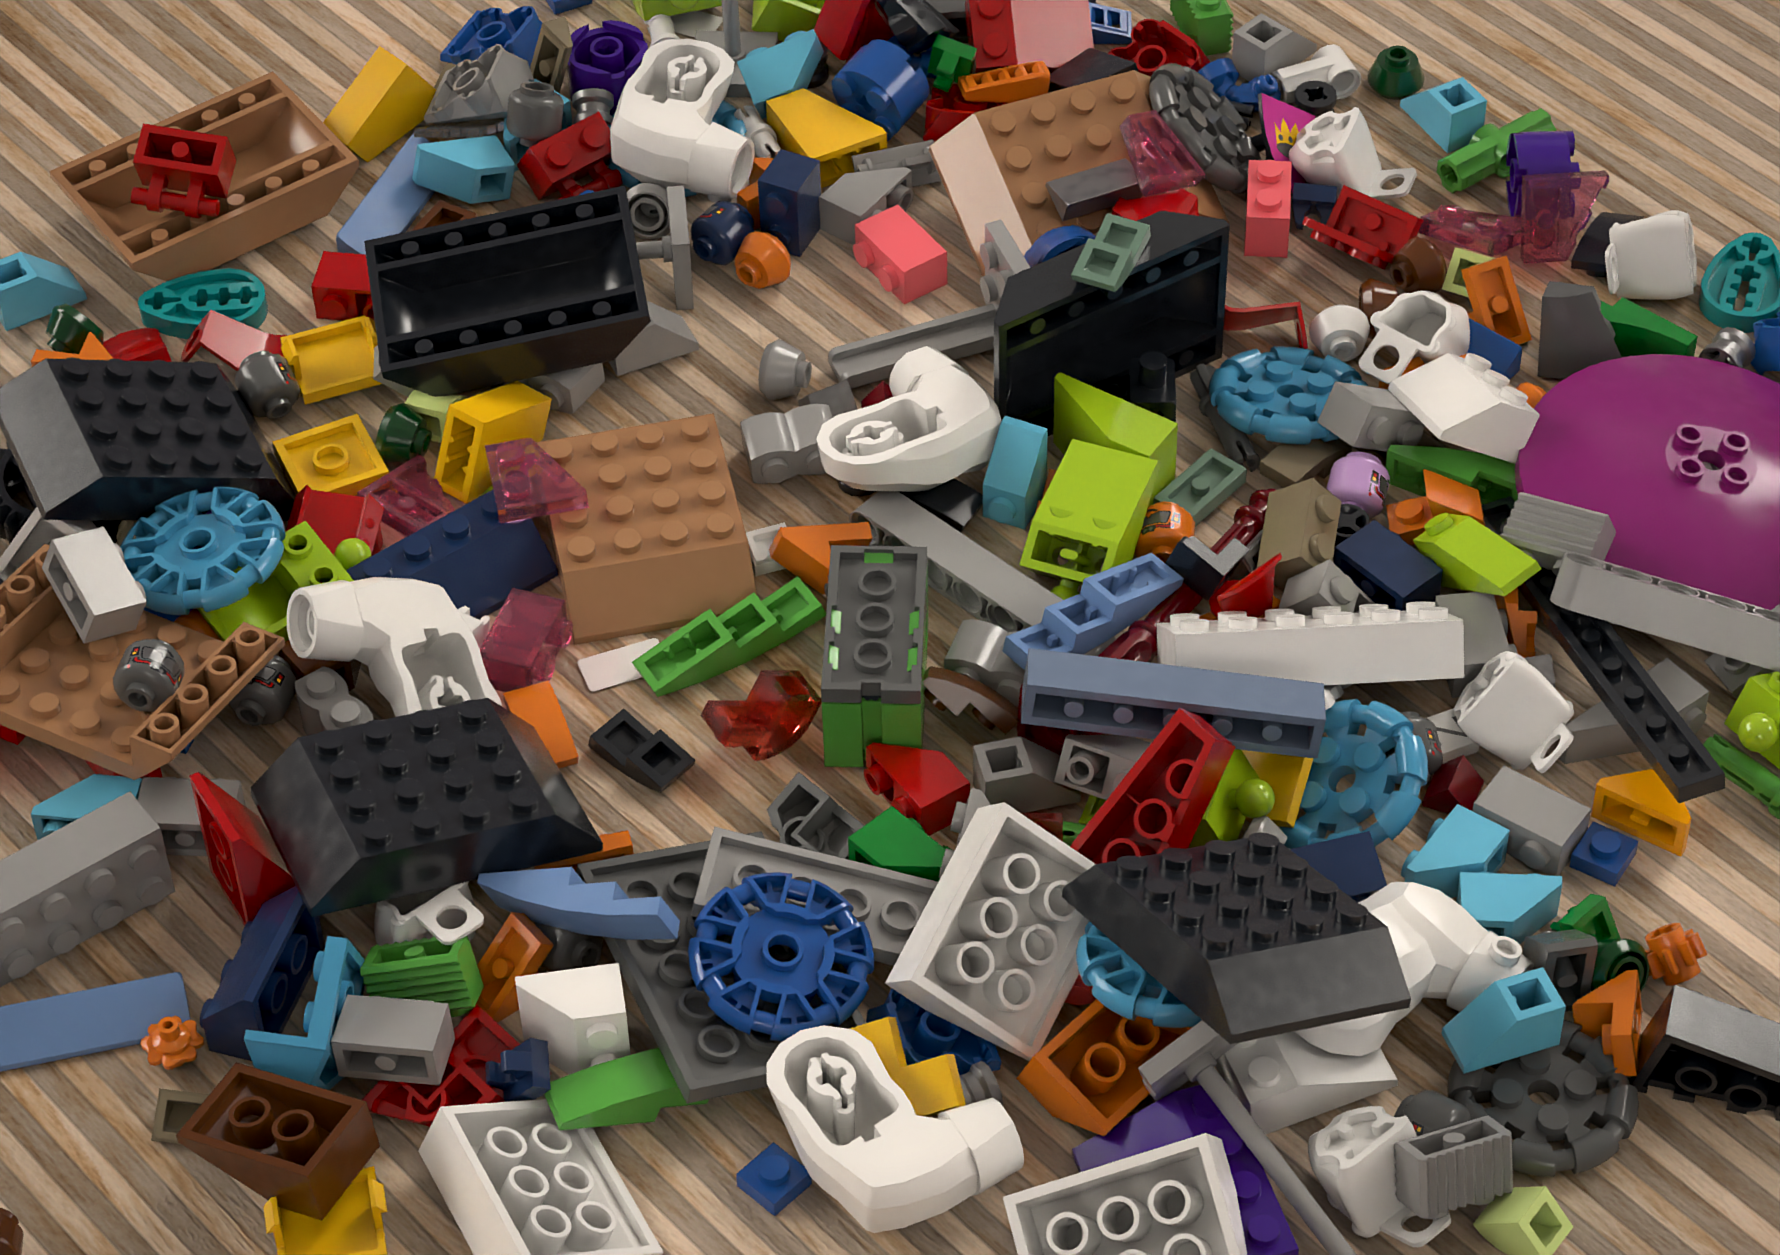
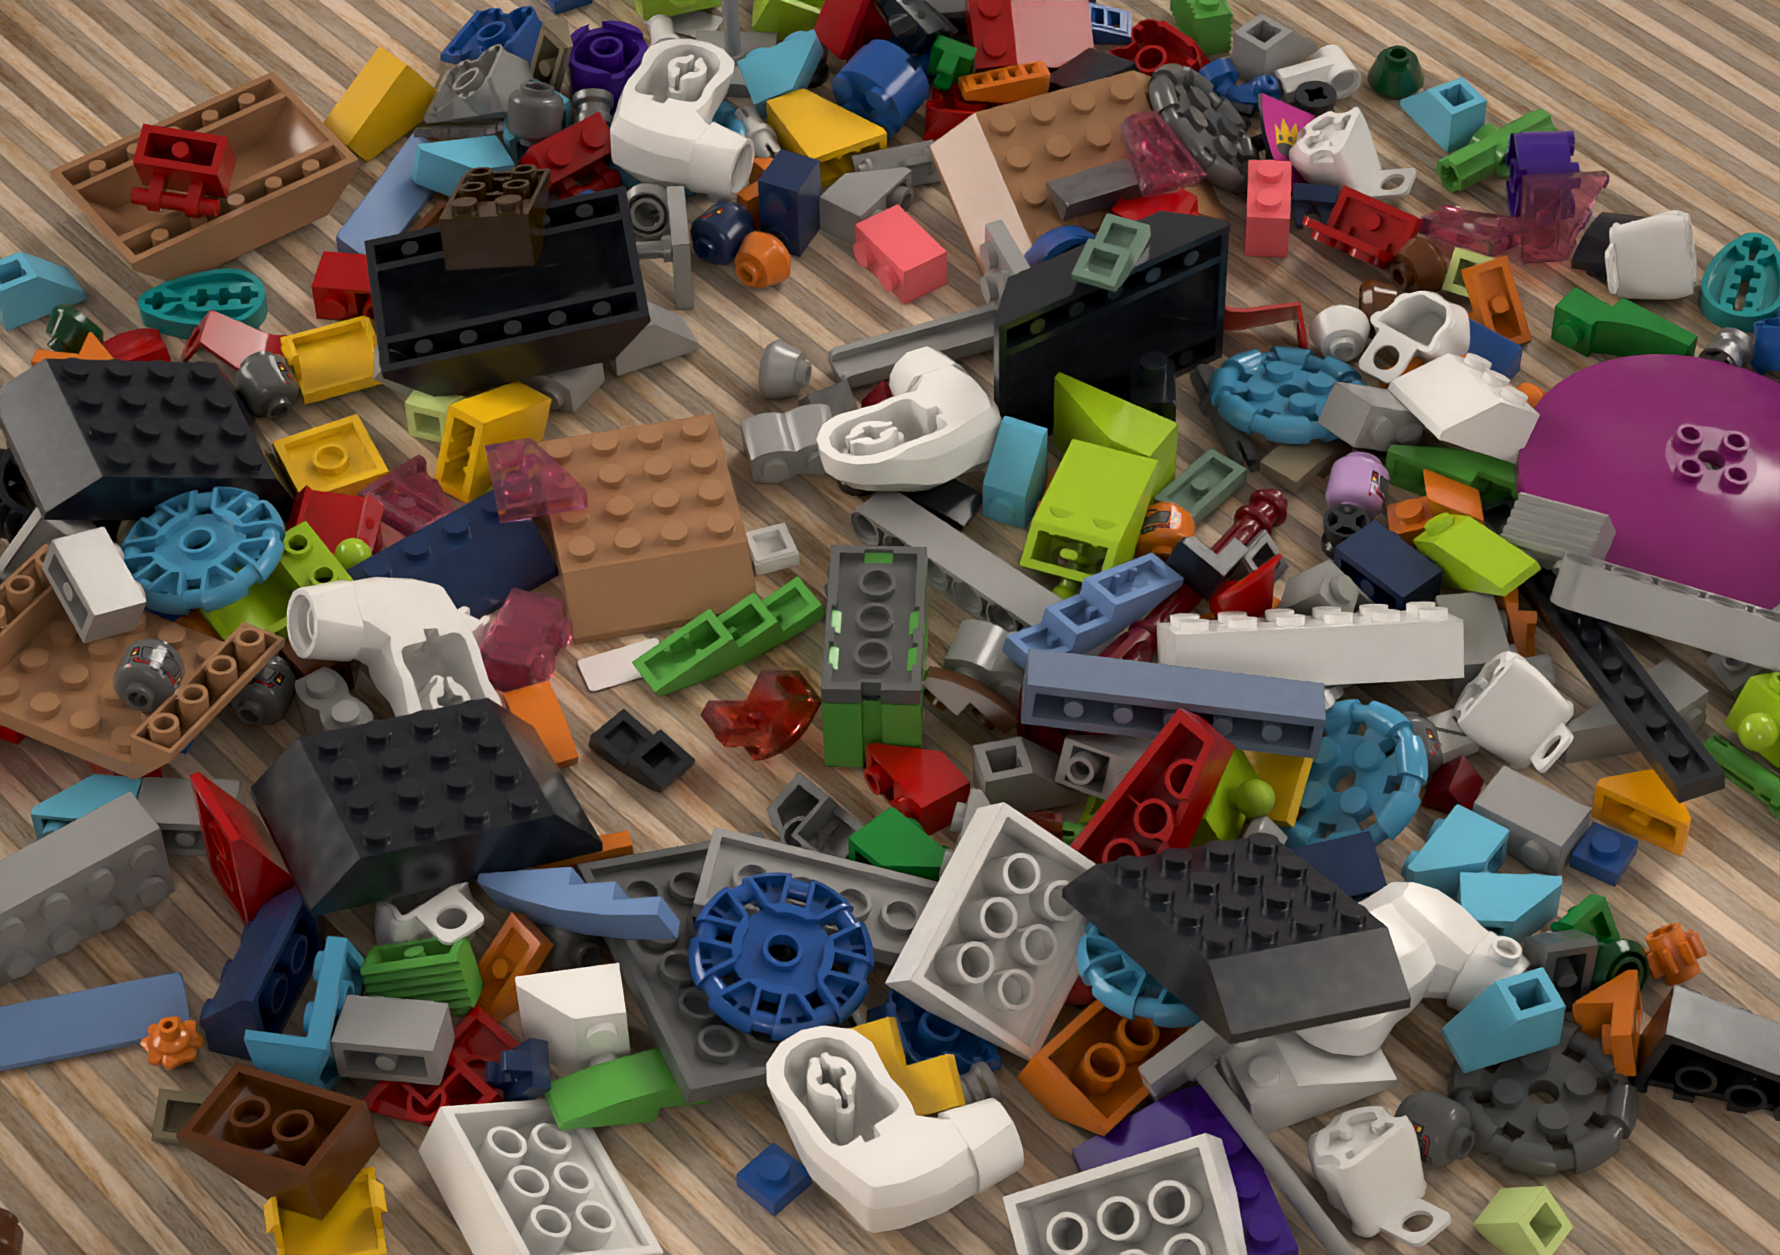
dark green cone [376,403,432,463] -> none
orange slope [769,522,873,594] -> none
dark tan brick [1256,478,1342,592] -> none
light grey brick [1393,1115,1513,1219] -> none
dark grey slope [1537,281,1622,379] -> none
none -> dark brown slope [439,164,551,270]

